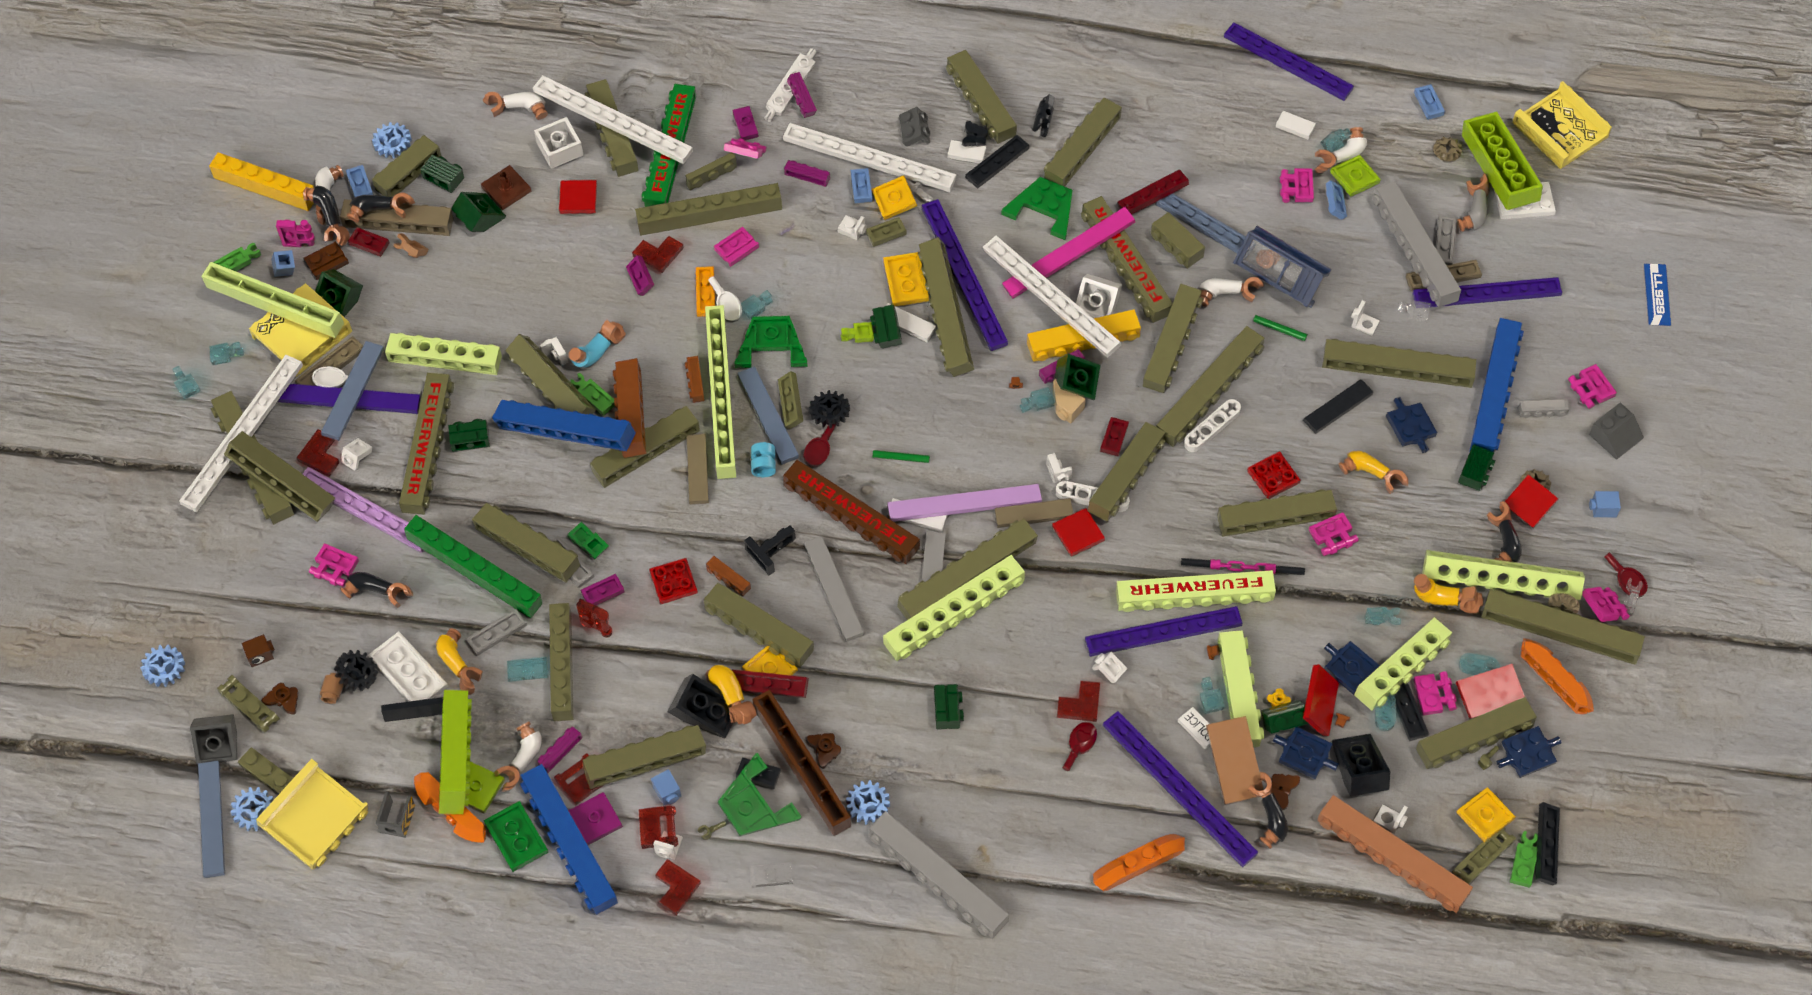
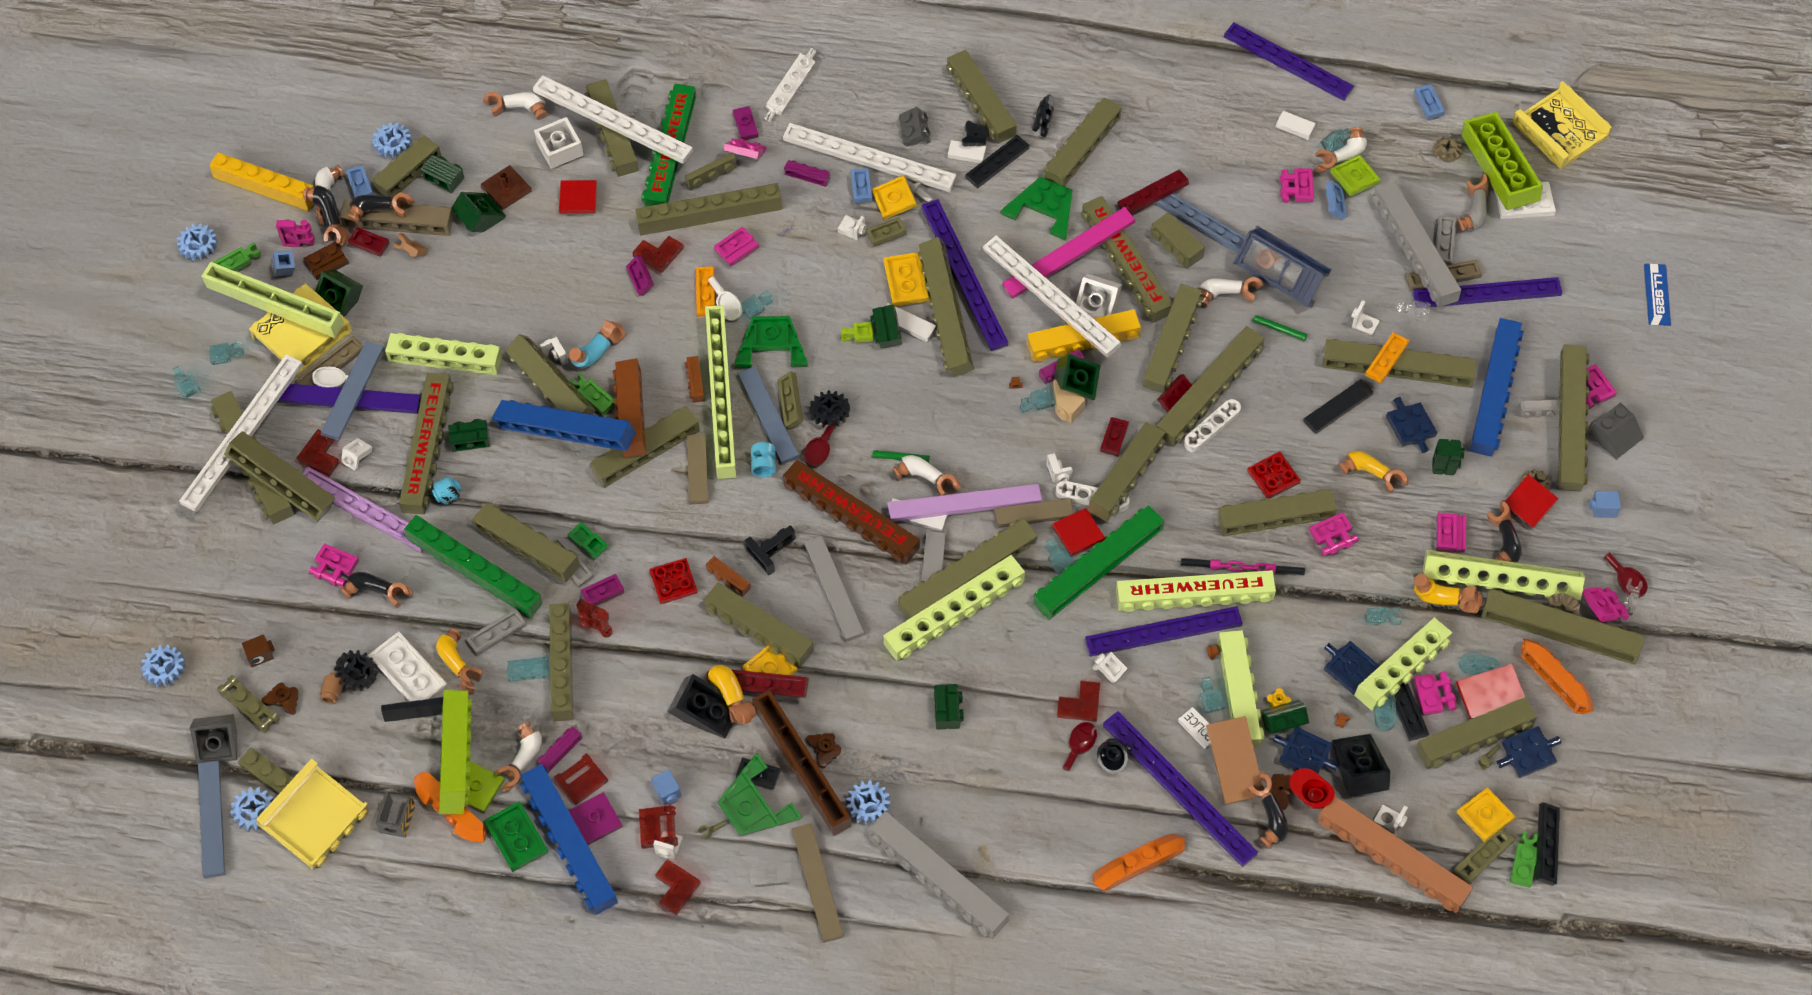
olive brick [583,725,706,789] -> none
magenta piece [787,72,817,118] -> none
red tile [1303,664,1339,737] -> none
dark green brick [1458,445,1496,491] -> none
none -> light blue gear [177,223,218,261]
none -> medium azure head [432,476,462,505]
none -> dark tan tile [792,823,844,943]
none -> piece [893,455,961,496]
none -> green brick [1033,505,1165,620]
none -> clear light blue plate [1045,537,1075,575]
none -> black helmet [1097,738,1132,774]
none -> dark red plate [1157,374,1192,413]
none -> red piece [1289,768,1335,809]
none -> light orange tile [1365,332,1410,384]
none -> dark green brick [1432,439,1465,475]
none -> dark pink plate [1436,513,1466,553]
none -> olive brick [1557,344,1590,492]

